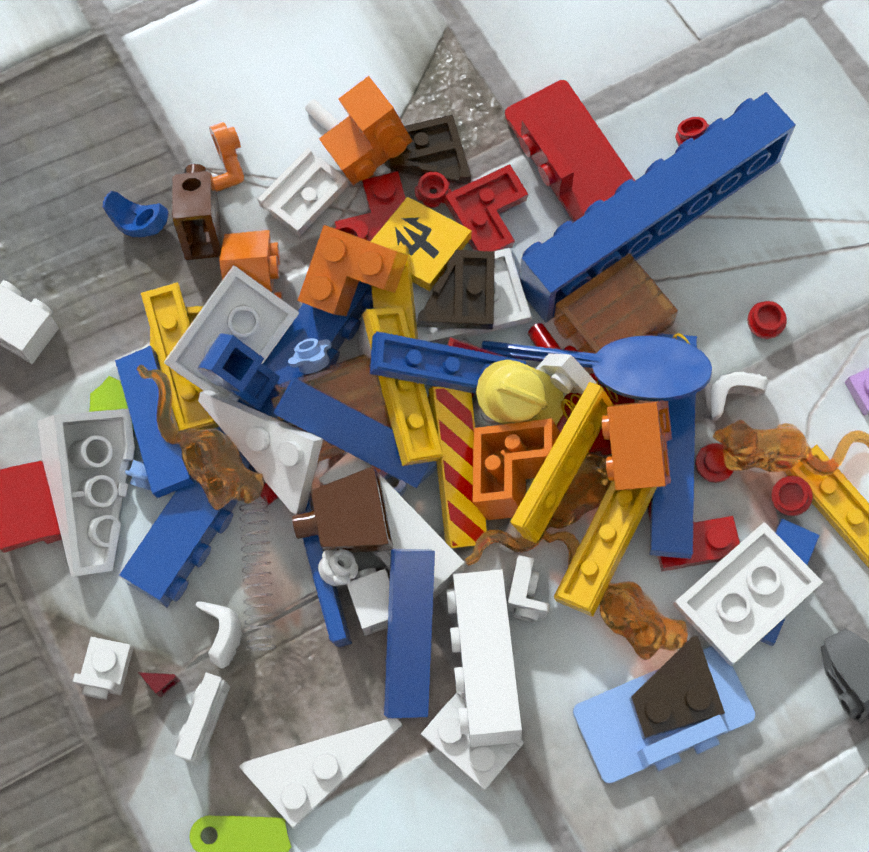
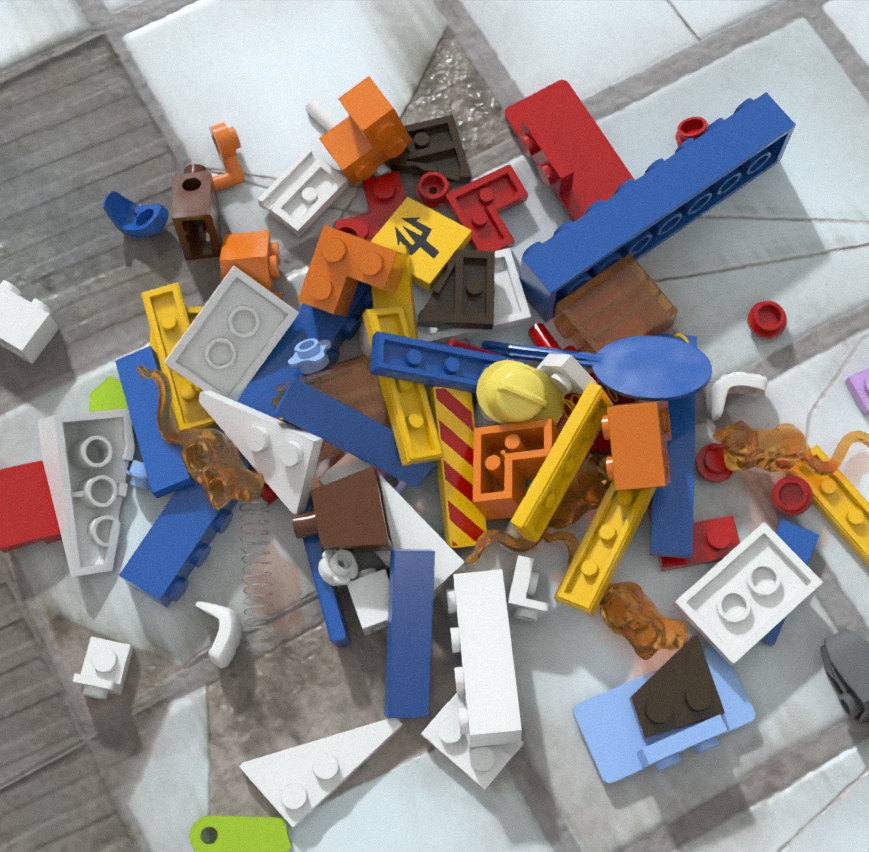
dark red piece [138,672,181,697] -> none
white plate [174,672,230,766] -> none
blue brick [197,333,280,410] -> none

